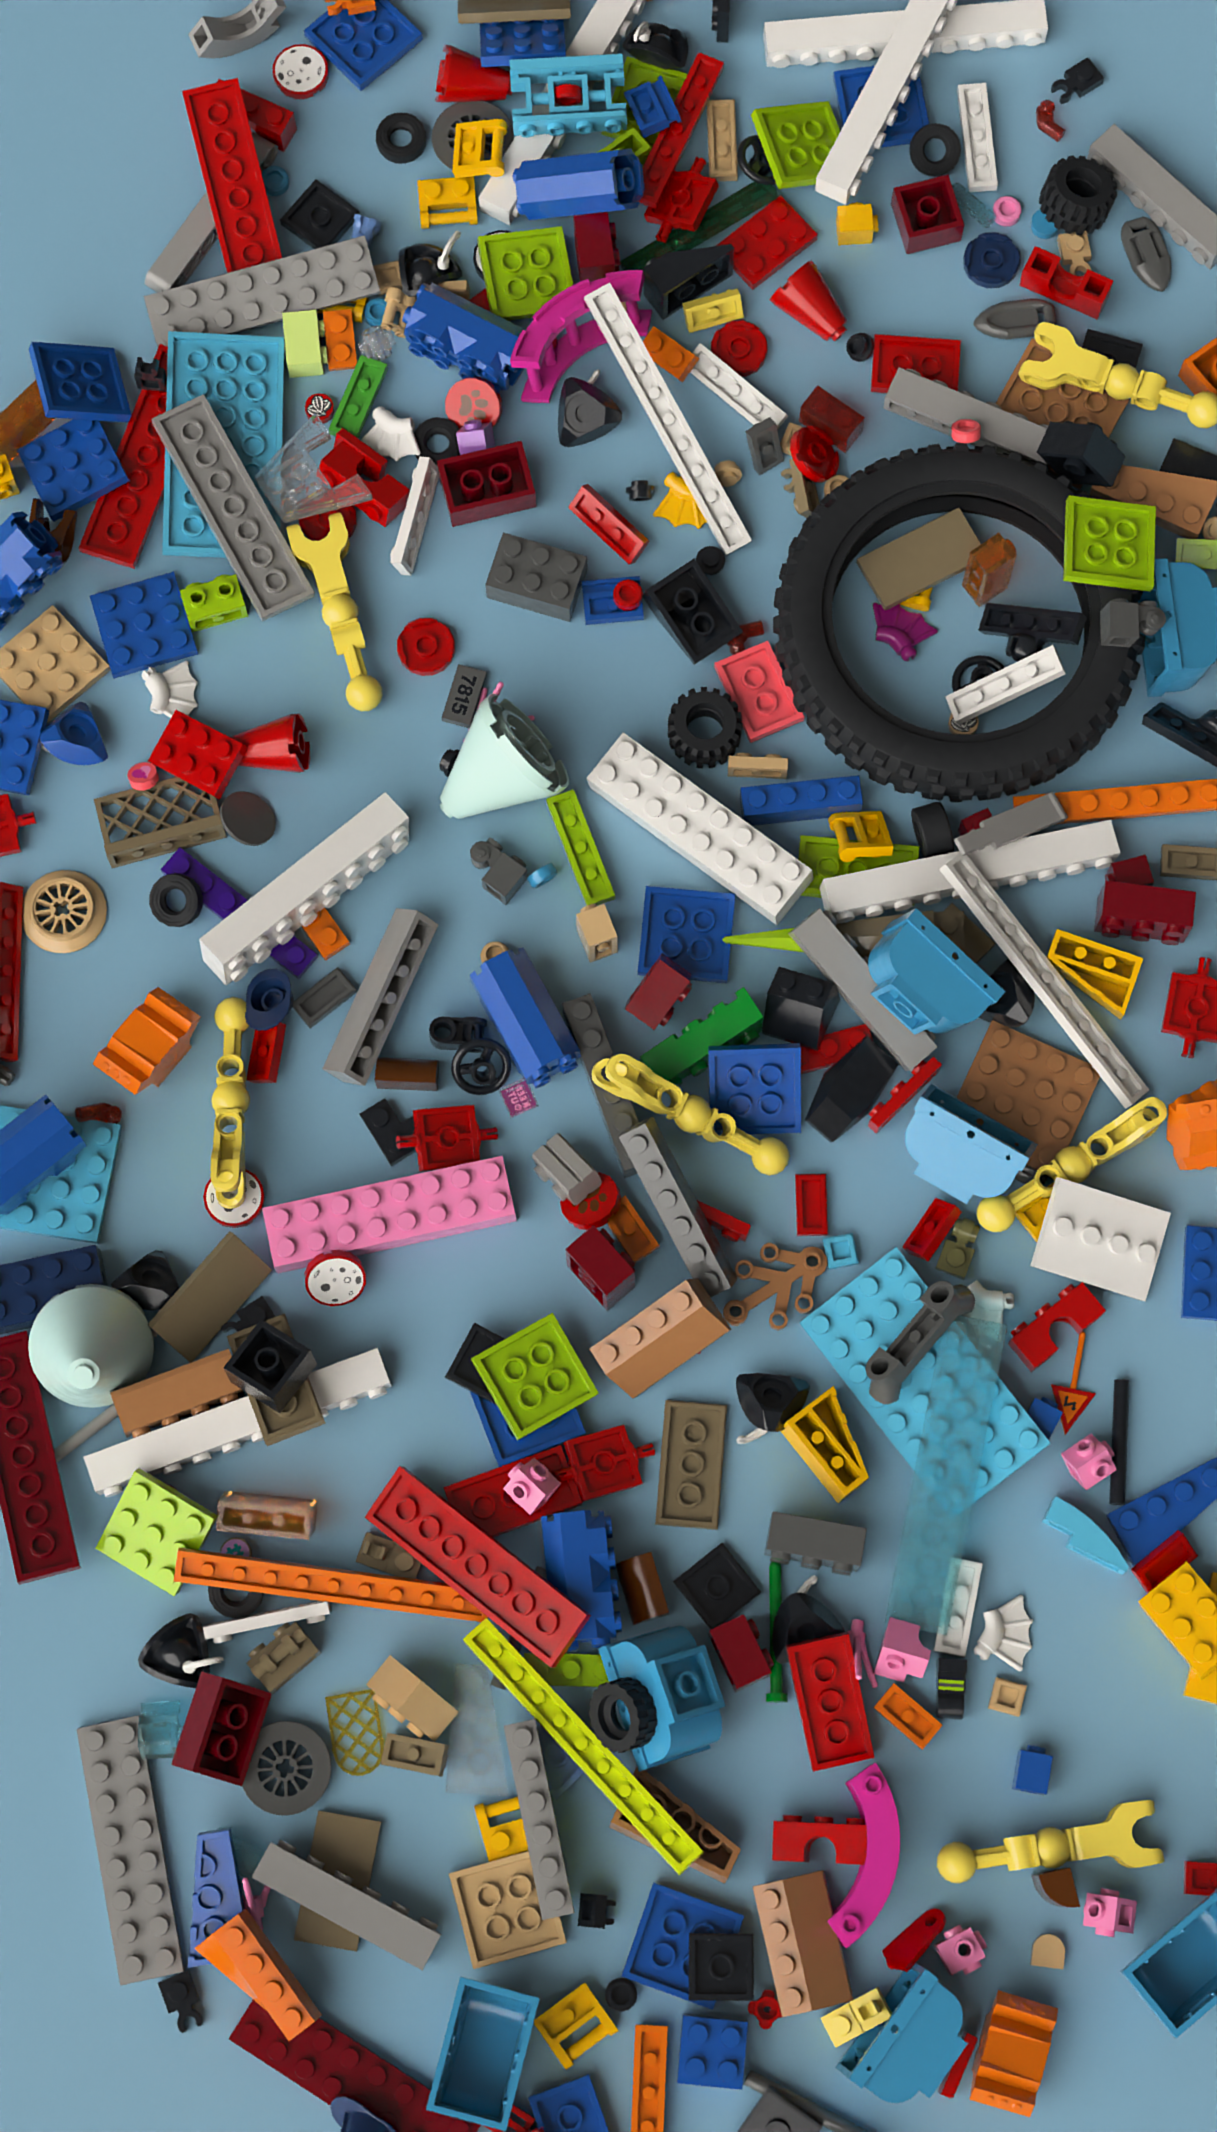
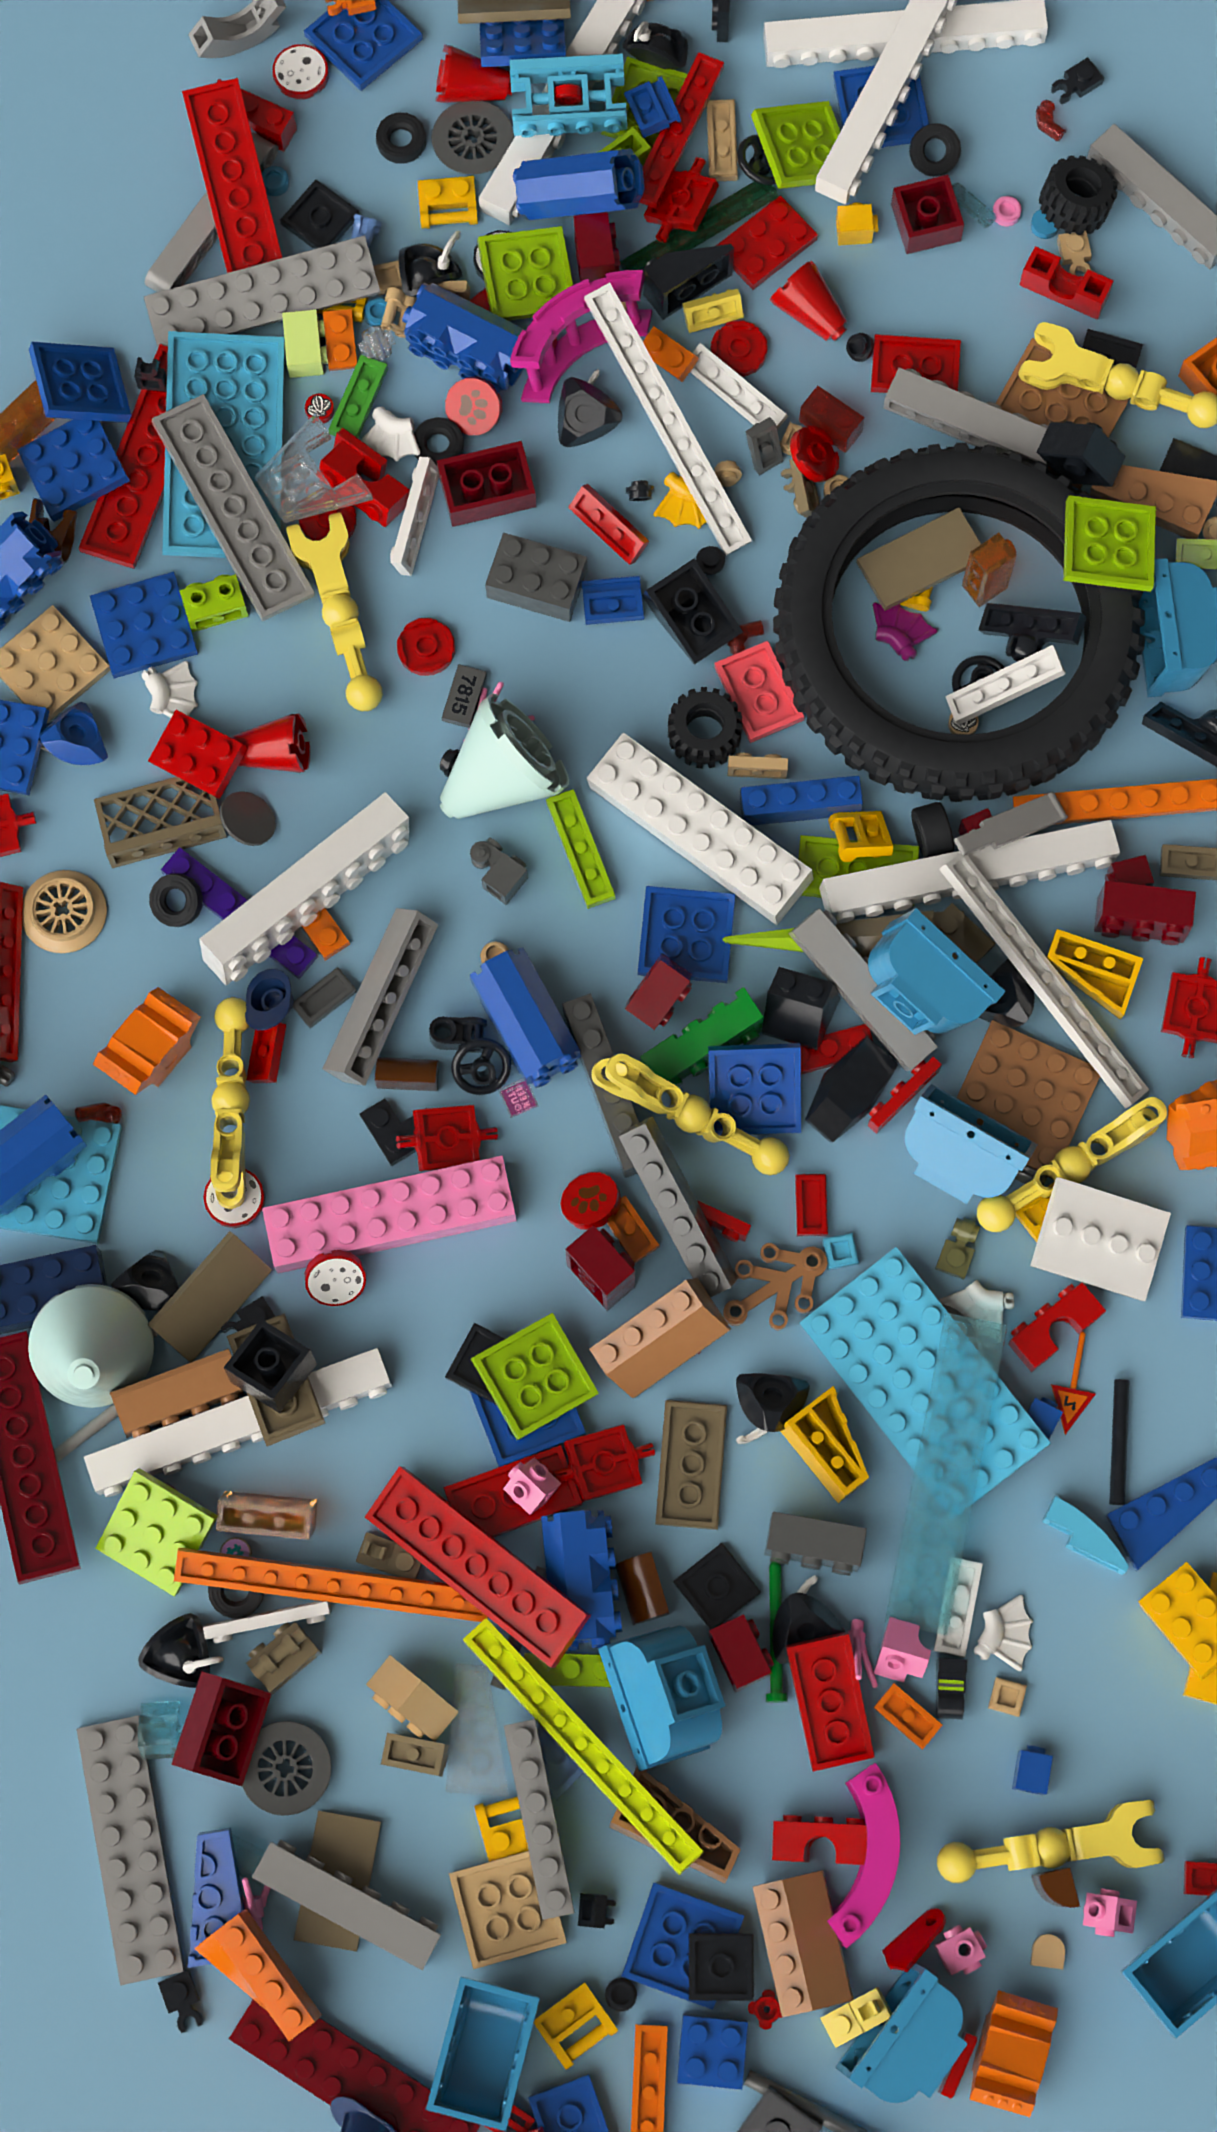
coral tile [127,762,159,790] -> none
clear yellow window [325,1690,384,1776] -> none
yellow plate [452,119,508,178] -> none
medium lavender plate [456,419,495,455] -> none
dark azure tile [527,863,557,888] -> none
light grey brick [532,1133,602,1205] -> none
tan brick [576,904,618,963] -> none
black tyre [589,1677,657,1753] -> none
red tile [613,580,643,611] -> none
dark grey plate [865,1281,975,1404] -> none
red plate [902,1198,962,1262] -> none
coral tile [951,419,981,443] -> none
white plate [957,83,998,192] -> none
dark blue tile [963,232,1020,288] -> none
dark grey piece [973,299,1057,340] -> none
bright pink brick [1061,1433,1117,1490] -> none
dark grey brick [1100,598,1166,647] -> none
dark grey piece [1121,217,1172,291] -> none
red tile [1131,1530,1198,1593] -> none

